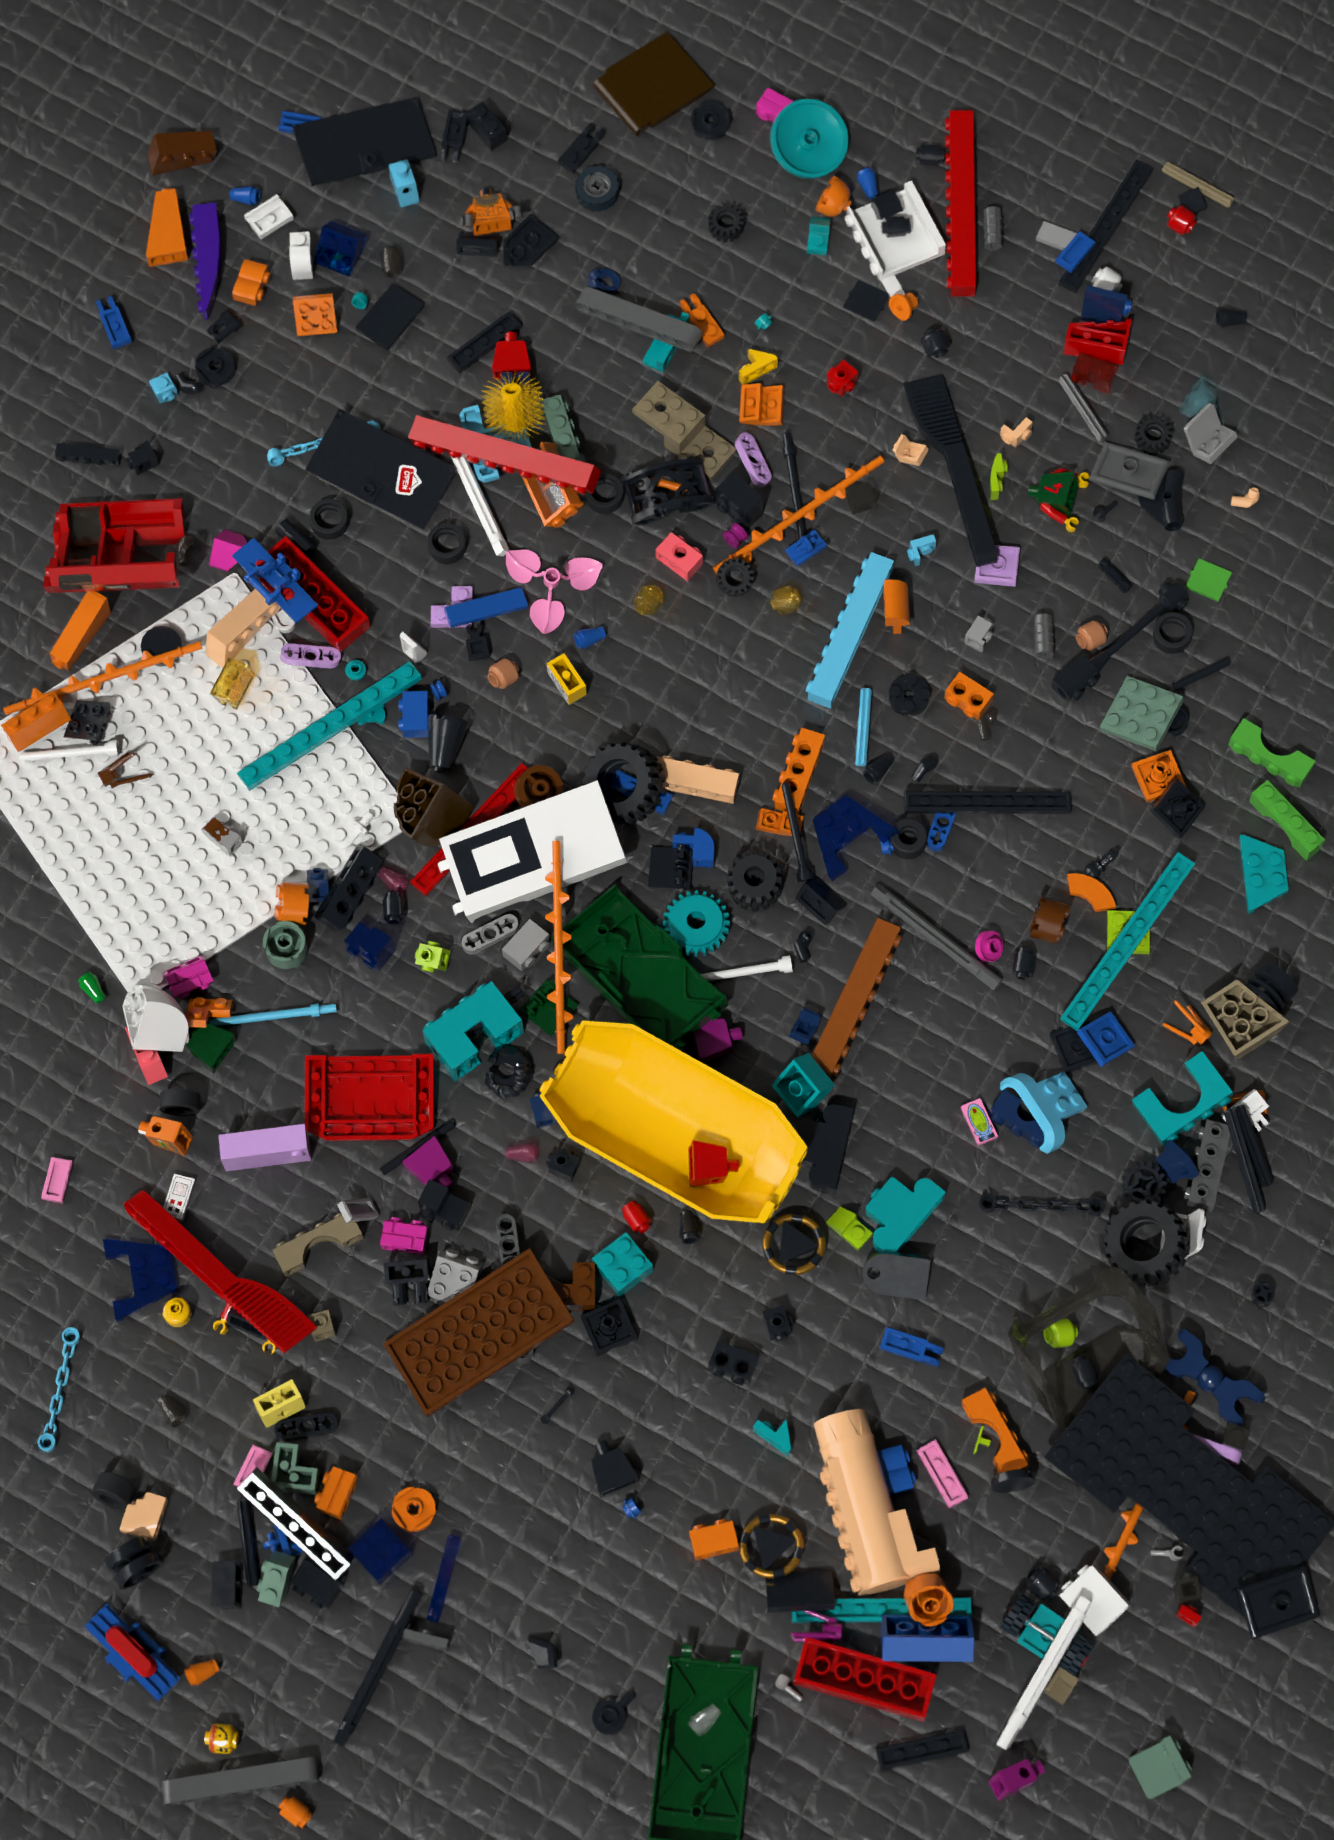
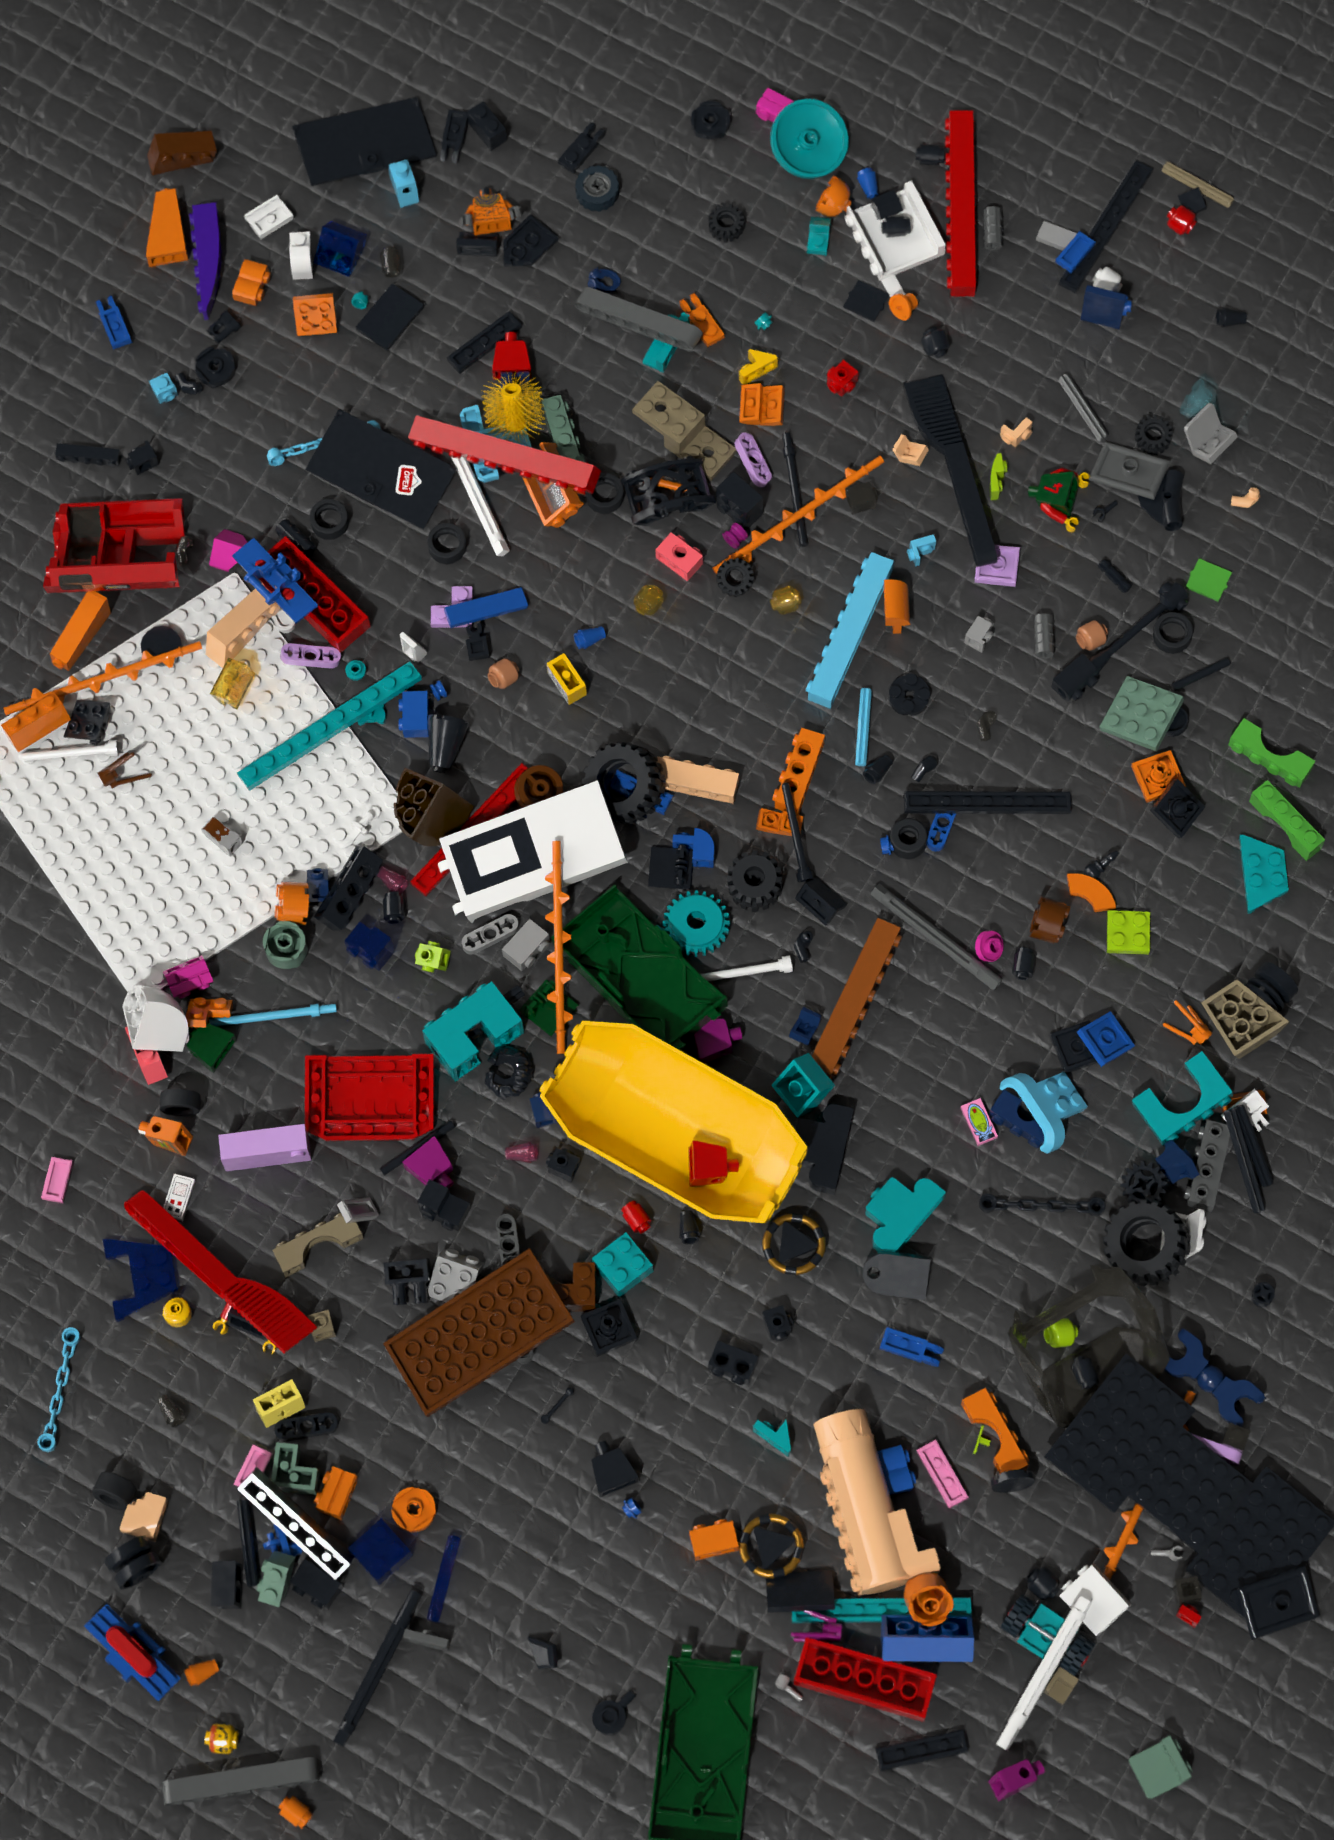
green cone [78,971,106,1004] -> none
blue cone [230,186,261,206] -> none
blue tile [278,111,321,134] -> none
dark pink brick [380,1218,429,1255] -> none
bright pink plant [506,550,602,634] -> none
dark brown piece [593,31,714,137] -> none
clear cone [687,1703,721,1737] -> none
blue hips [785,530,827,567] -> none
clear blue wing [813,795,898,882] -> none
lime slope [826,1207,873,1251] -> none
orange brick [944,672,994,720] -> none
teal plate [1060,852,1196,1031] -> none
red wedge [1063,319,1132,365] -> none
clear red brick [1071,353,1118,394] -> none

